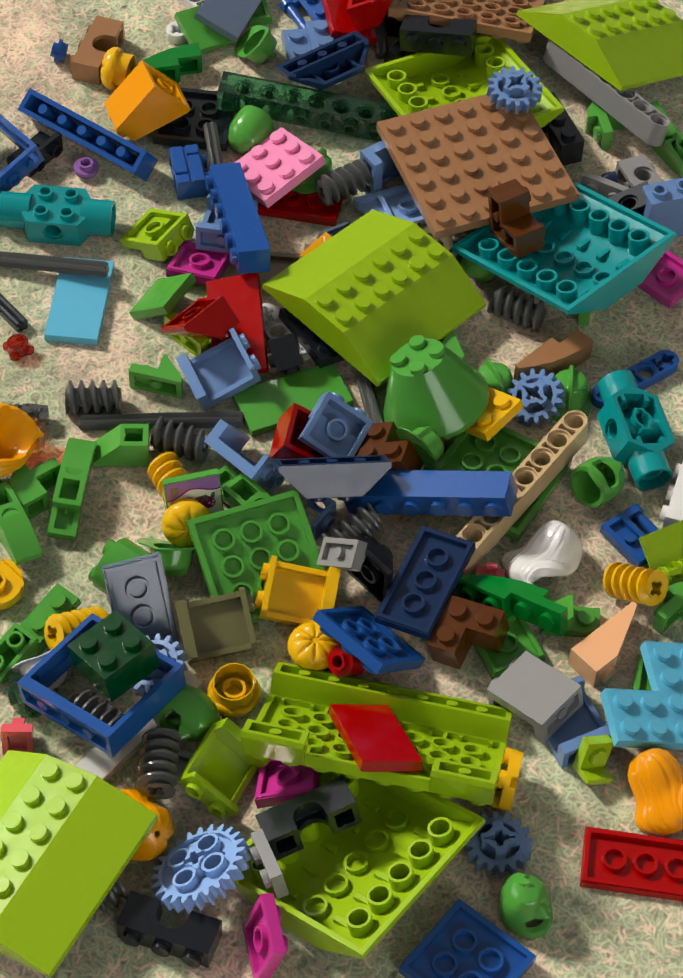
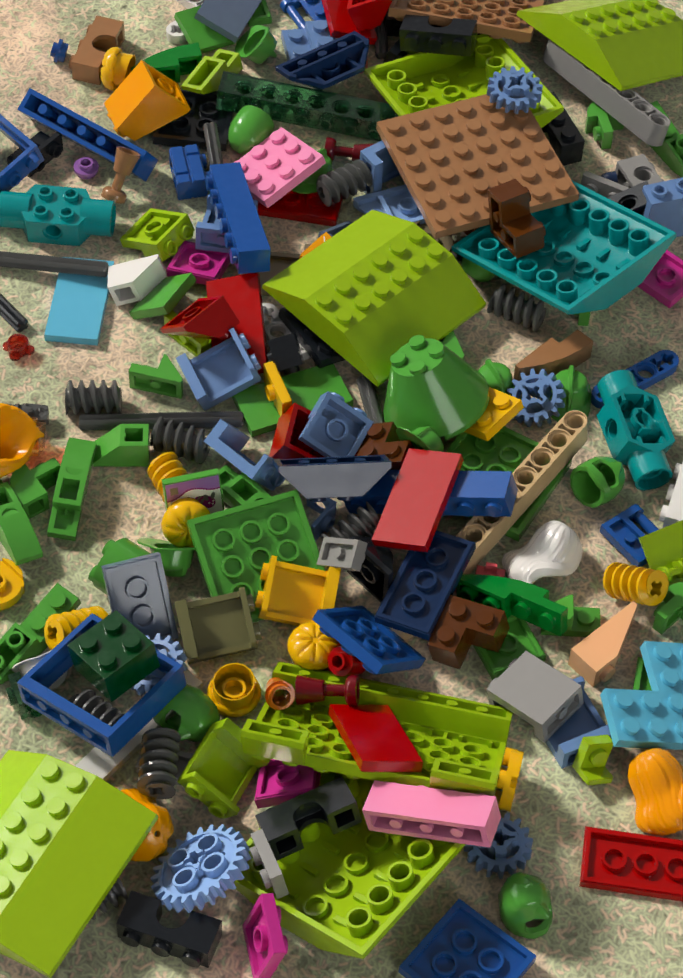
coral tile [1,718,35,755] -> none
none -> medium nougat piece [101,146,141,204]
none -> white slope [107,254,167,306]
none -> lime slope [181,49,243,94]
none -> yellow plate [264,361,292,417]
none -> orange cone [265,677,295,710]
none -> dark red piece [295,675,360,706]
none -> dark red piece [325,137,376,162]
none -> bright pink brick [362,780,501,848]
none -> tile [371,448,464,552]

